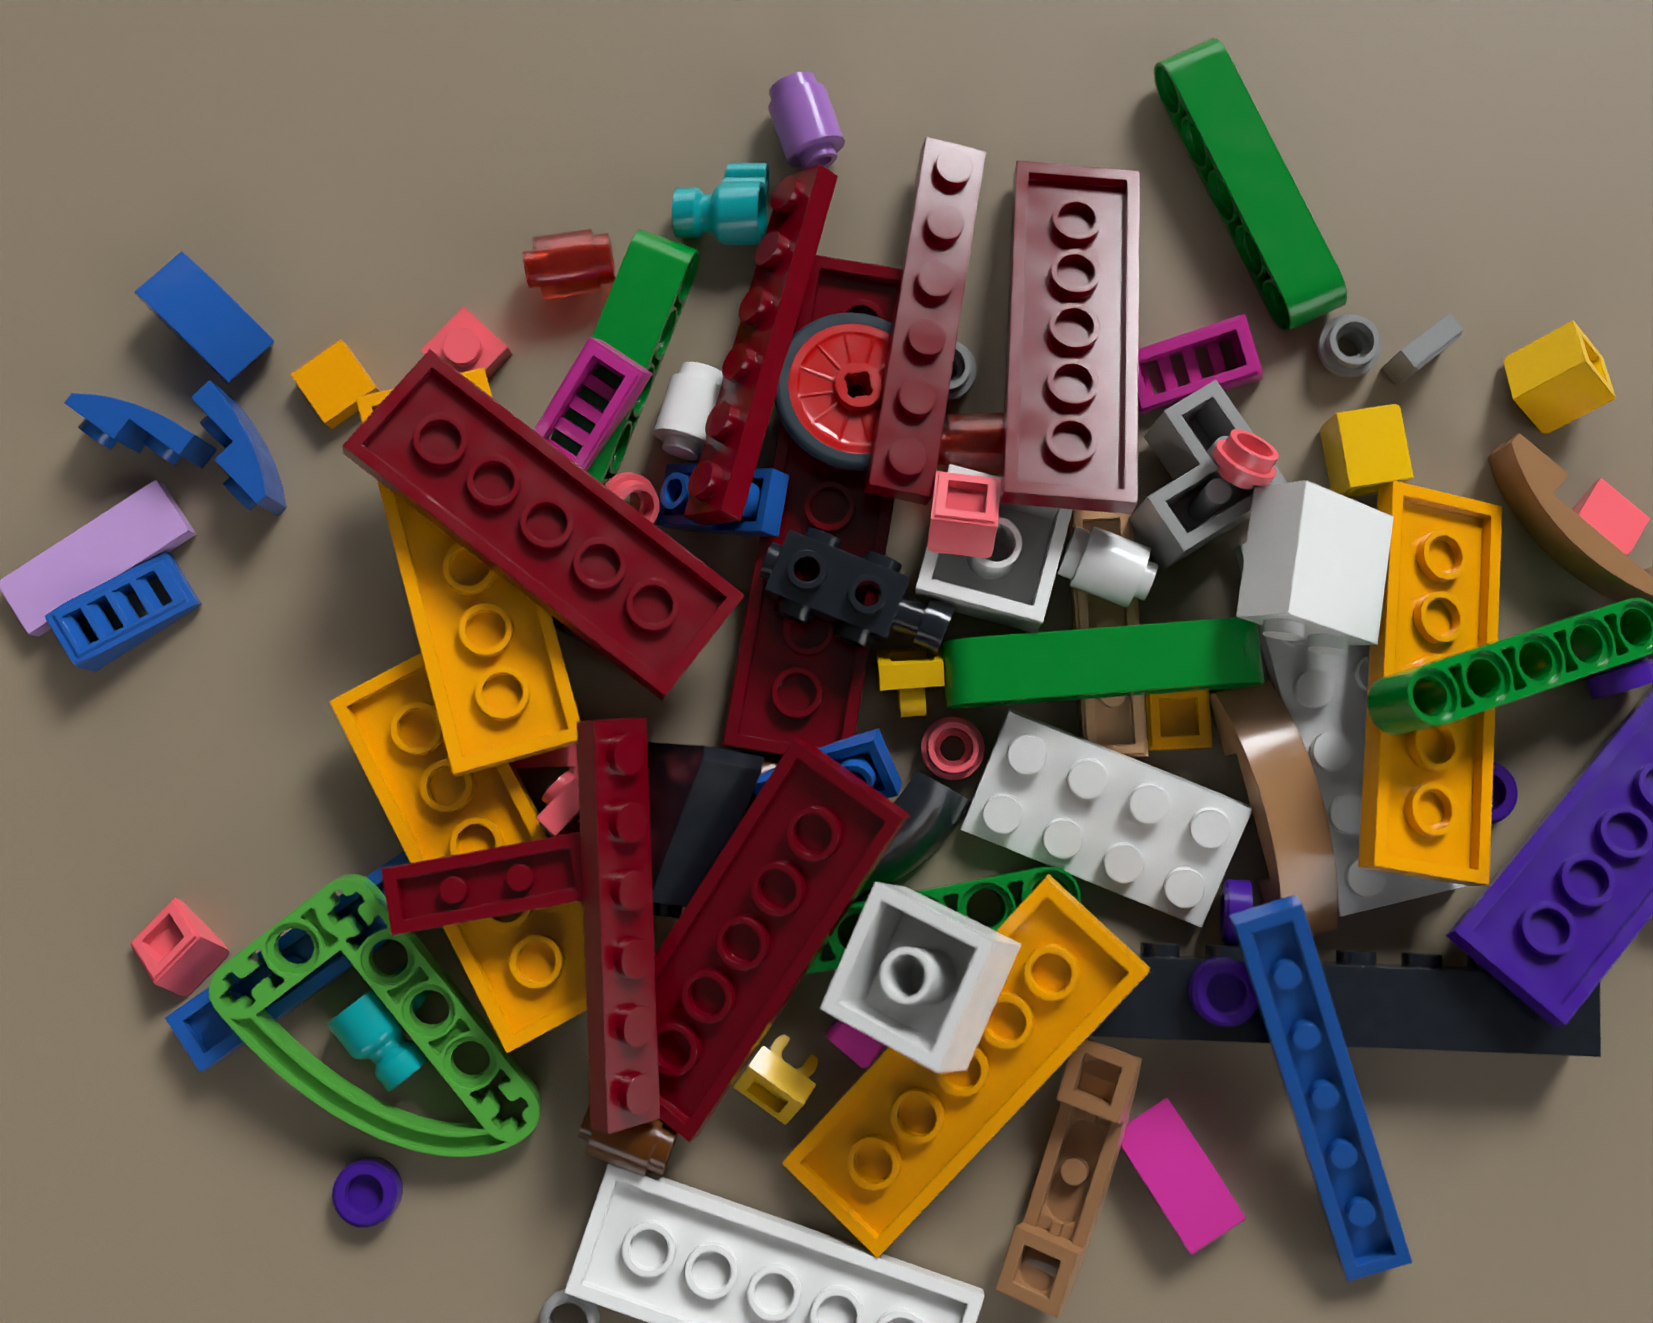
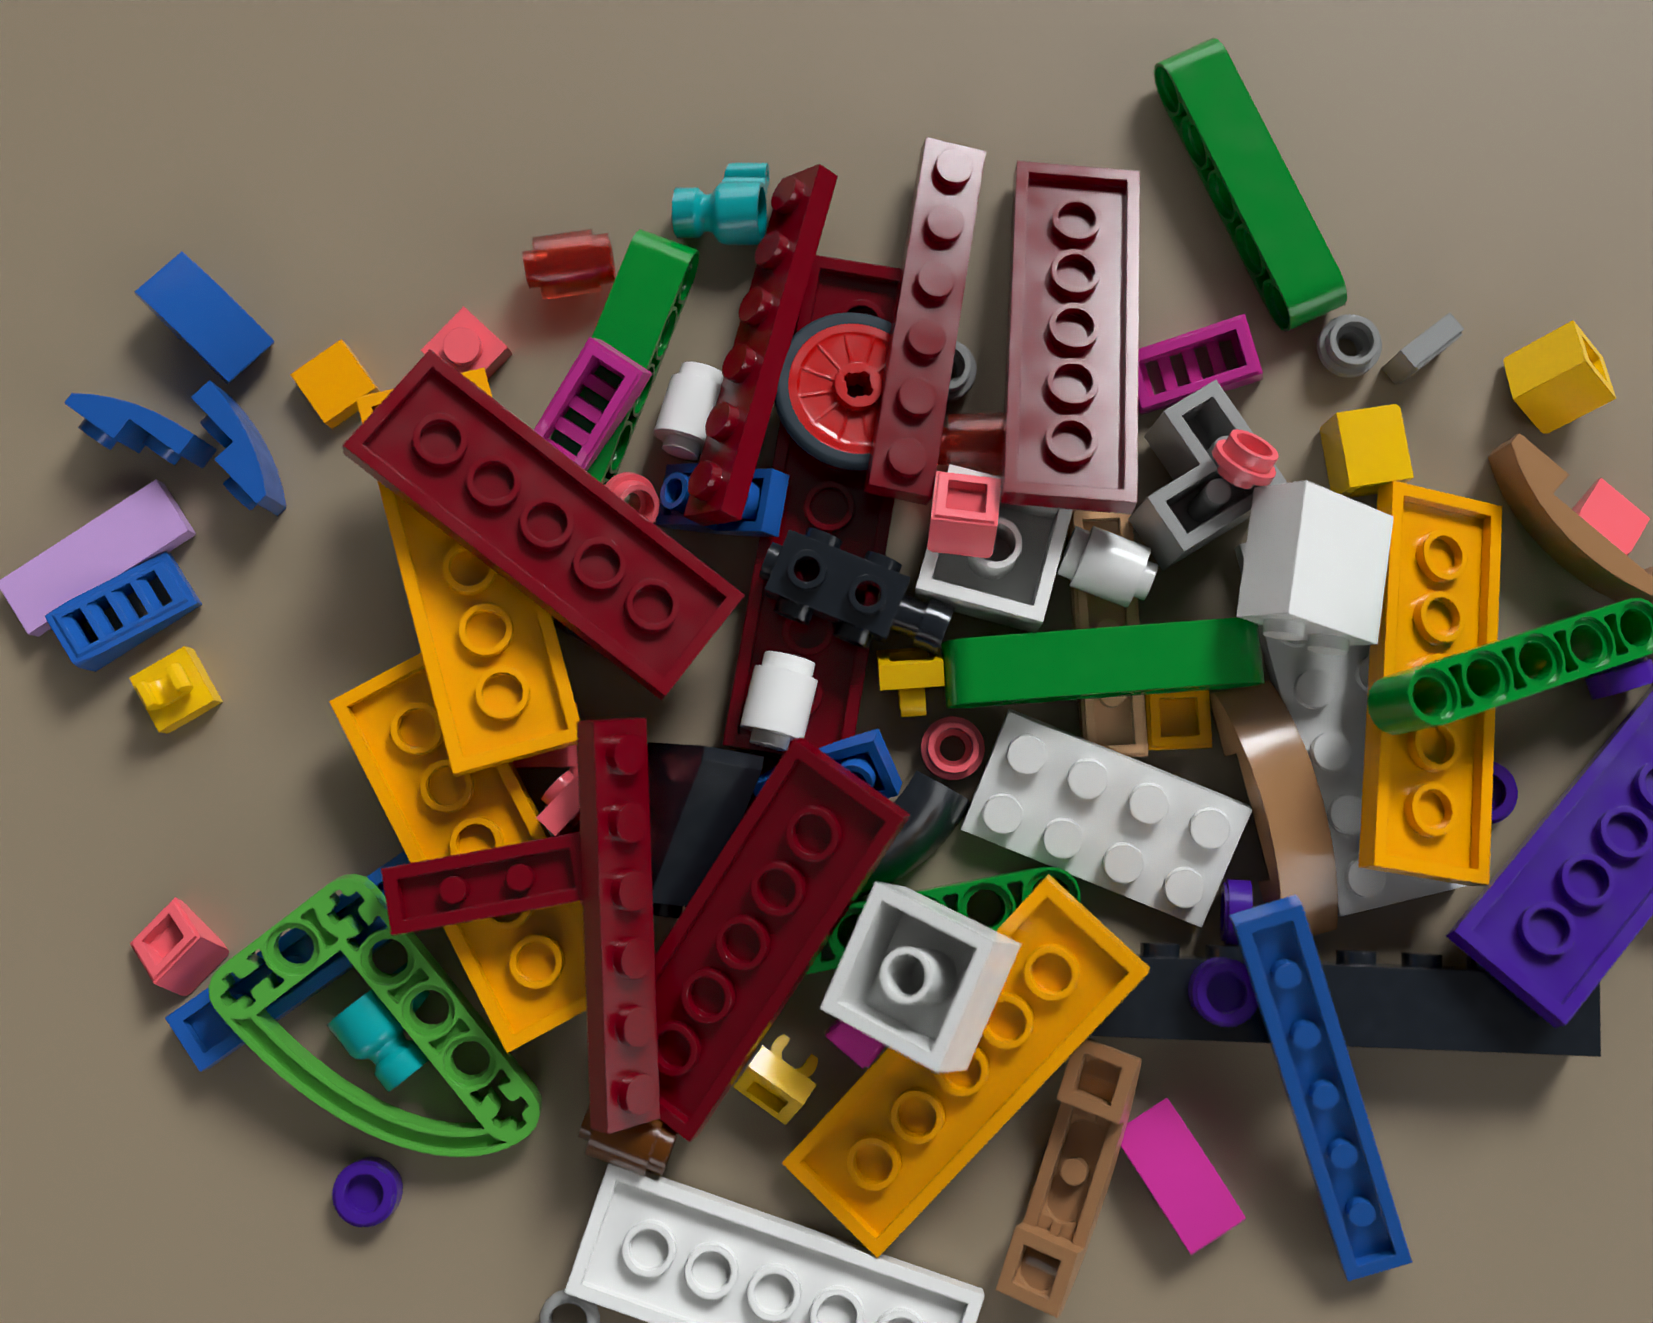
medium lavender brick [768,71,845,170] -> none
none -> yellow tile [129,646,223,734]
none -> white brick [740,651,818,751]

